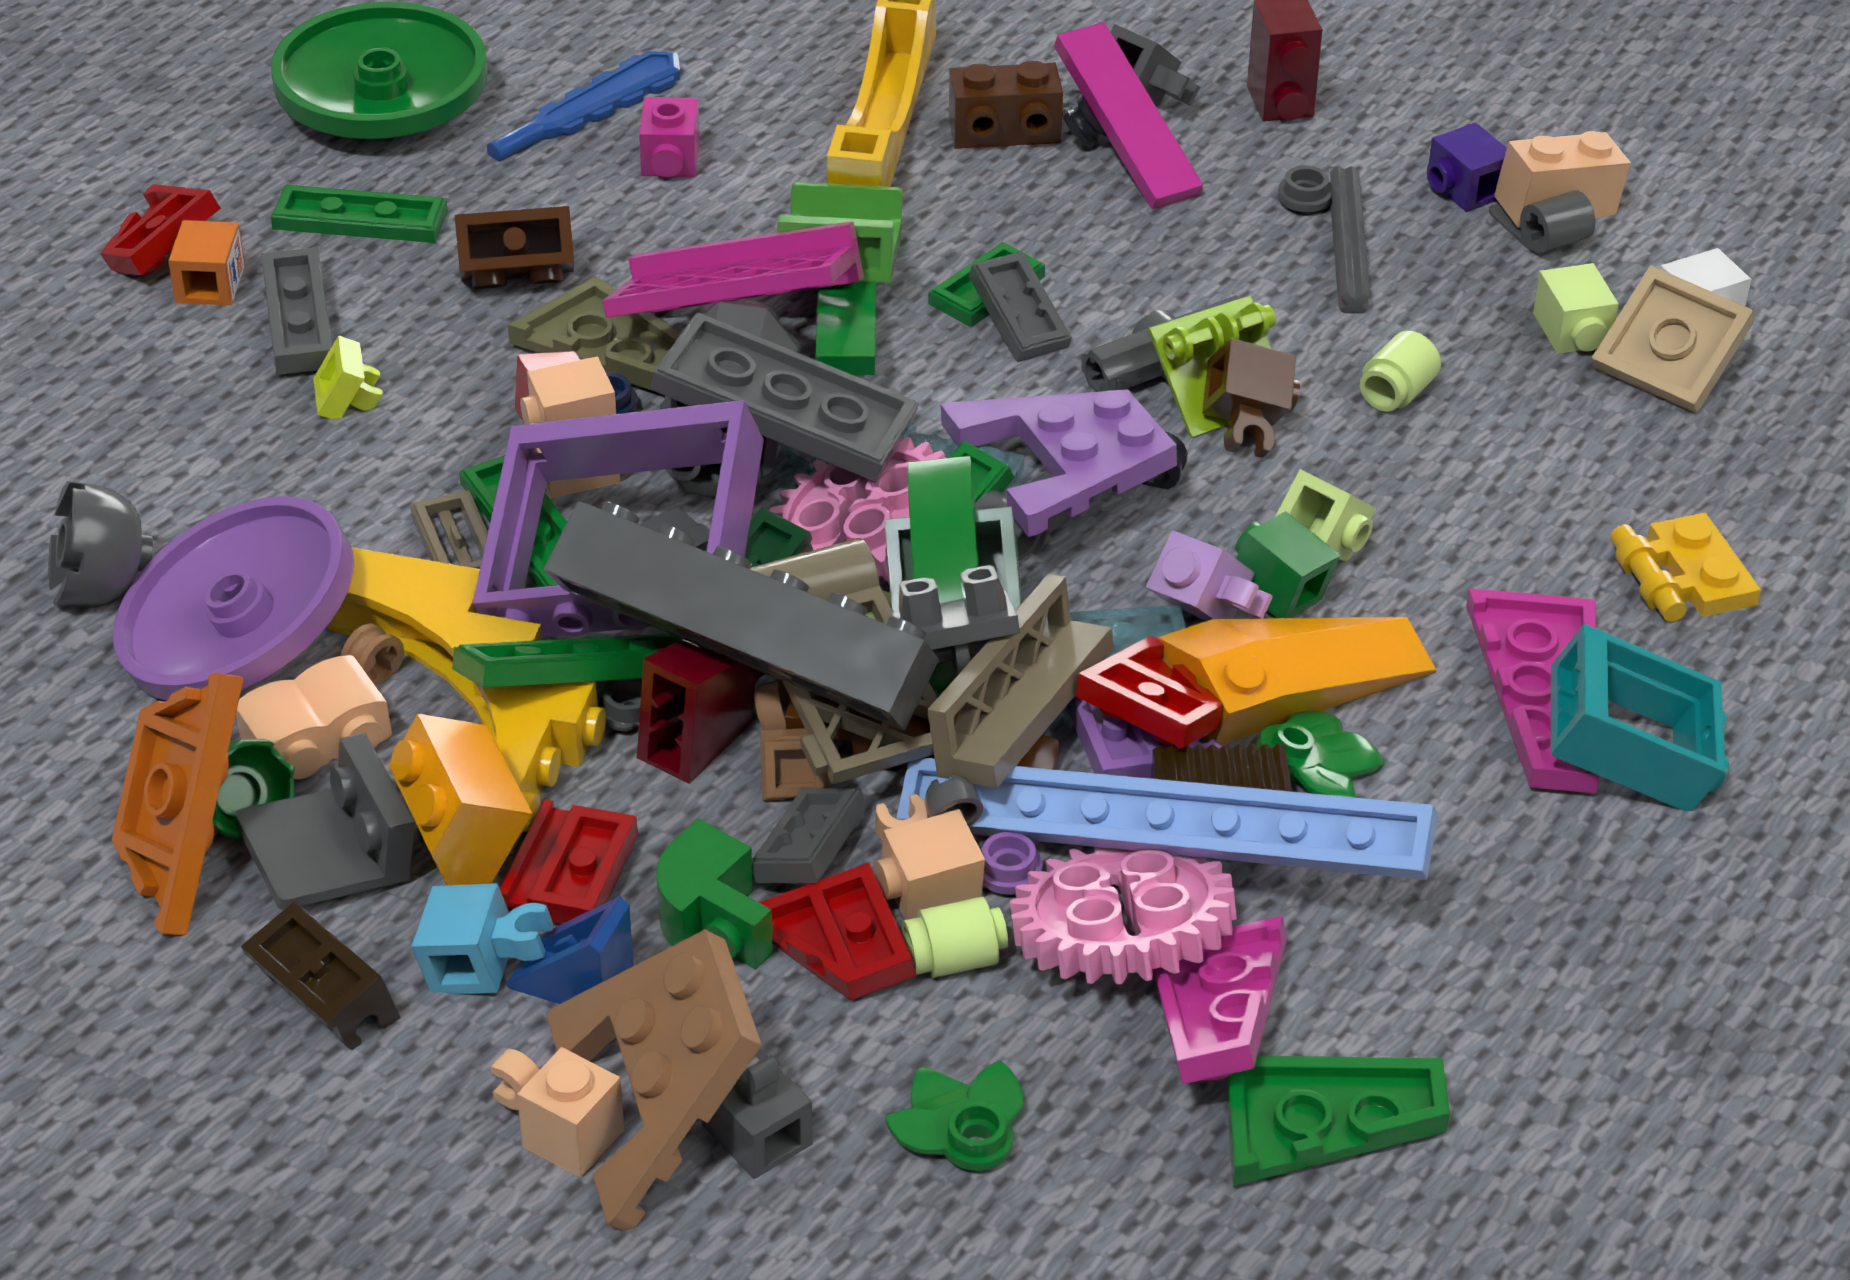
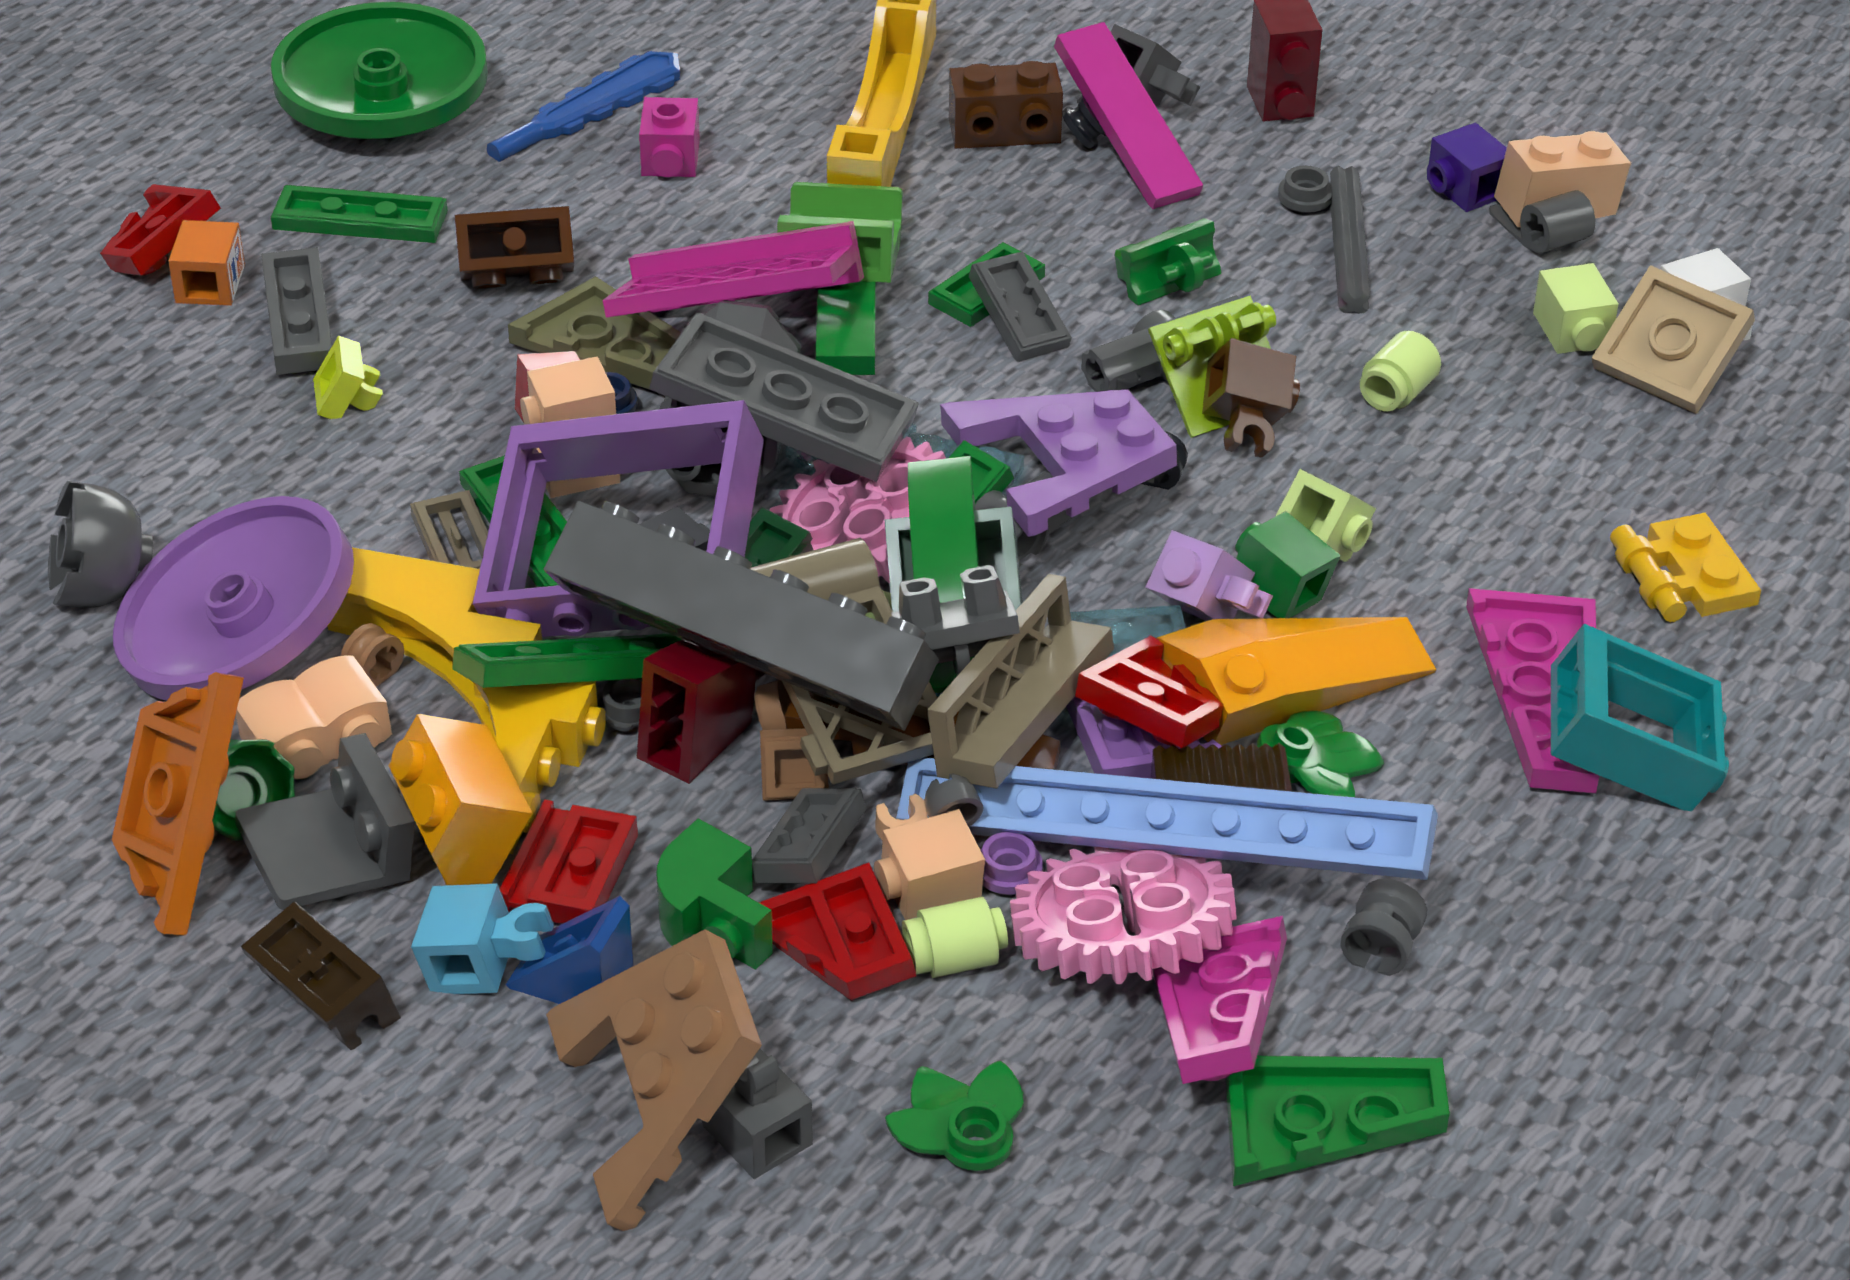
light nougat brick [490,1047,624,1178] -> none
none -> green hips [1114,218,1221,306]
none -> dark grey wheel [1340,879,1428,976]

